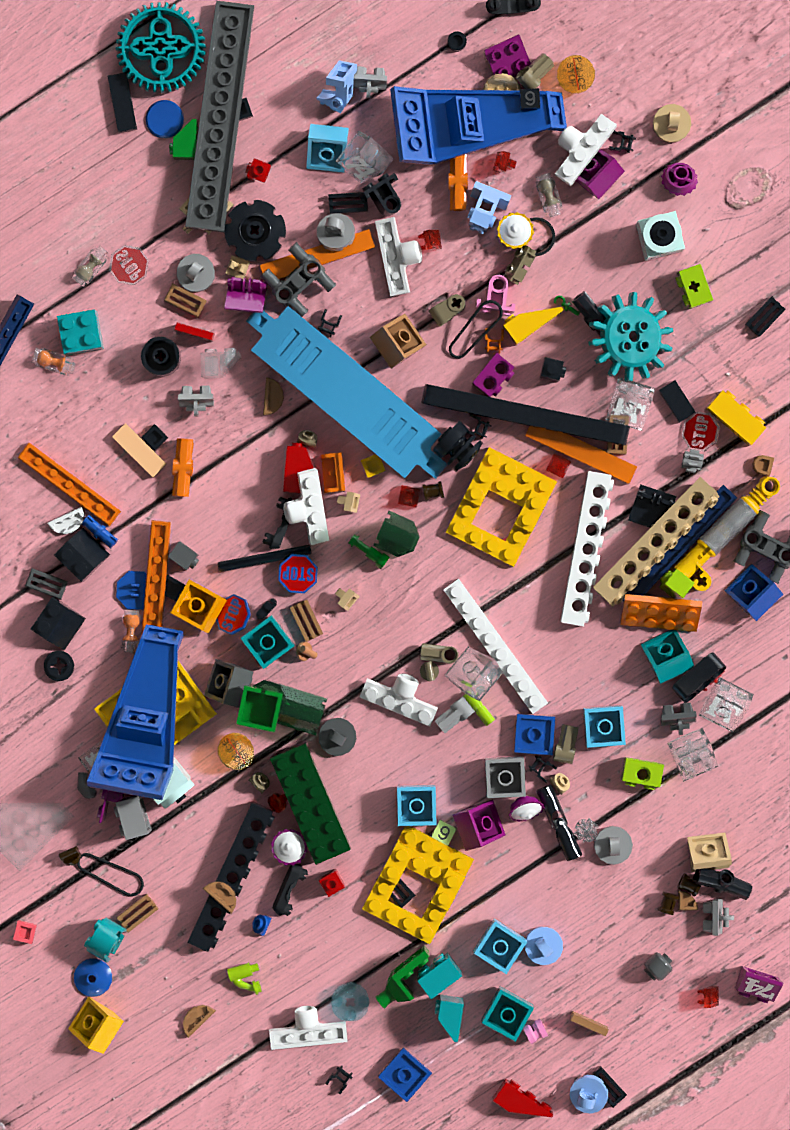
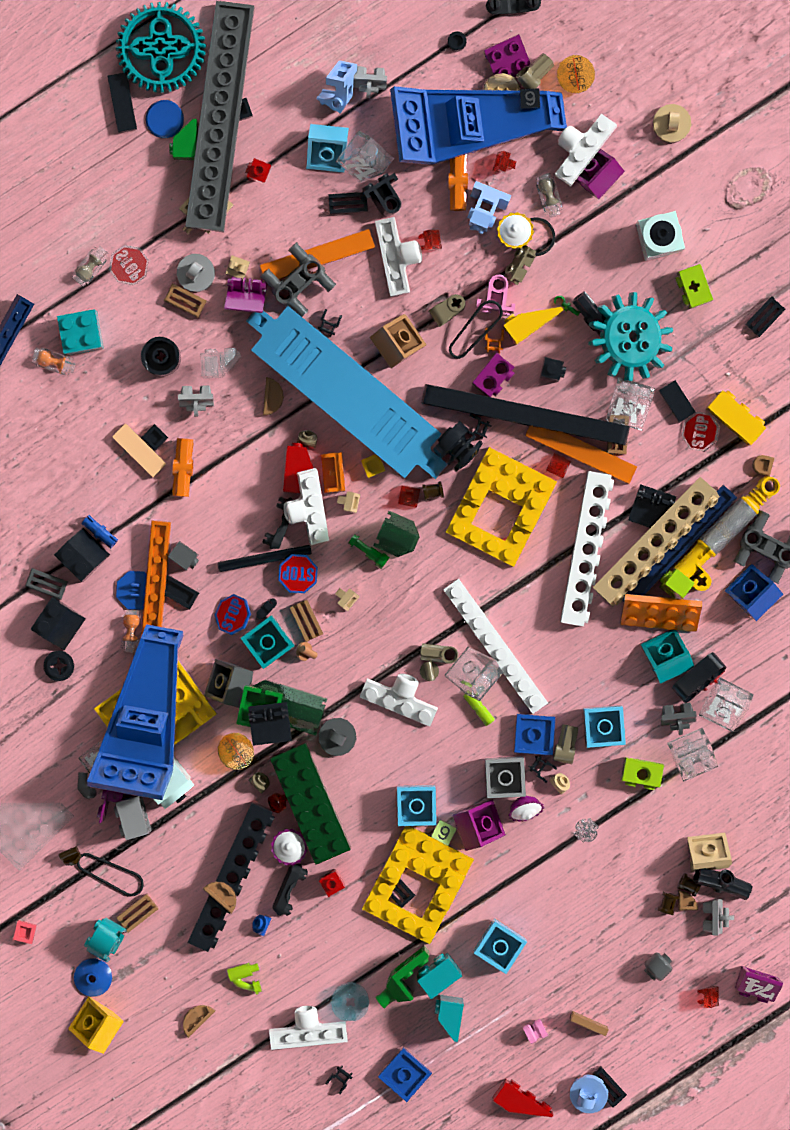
orange tile [17,443,121,527] -> none
white tile [47,507,84,534] -> none
light orange slope [171,579,227,634] -> none
red tile [175,323,215,342] -> none
black piece [224,200,286,262] -> none
light grey tile [317,213,355,251] -> none
light grey piece [435,696,475,733] -> none
teal brick [481,986,534,1042] -> none
light blue tile [525,926,563,965] -> none
black piece [536,784,582,861] -> none
light grey tile [594,826,633,865] -> none
black piece [609,130,636,153] -> none
magenta piece [661,163,698,196] -> none
light grey gear [682,449,704,473] -> none
none -> black hinge [248,702,292,746]

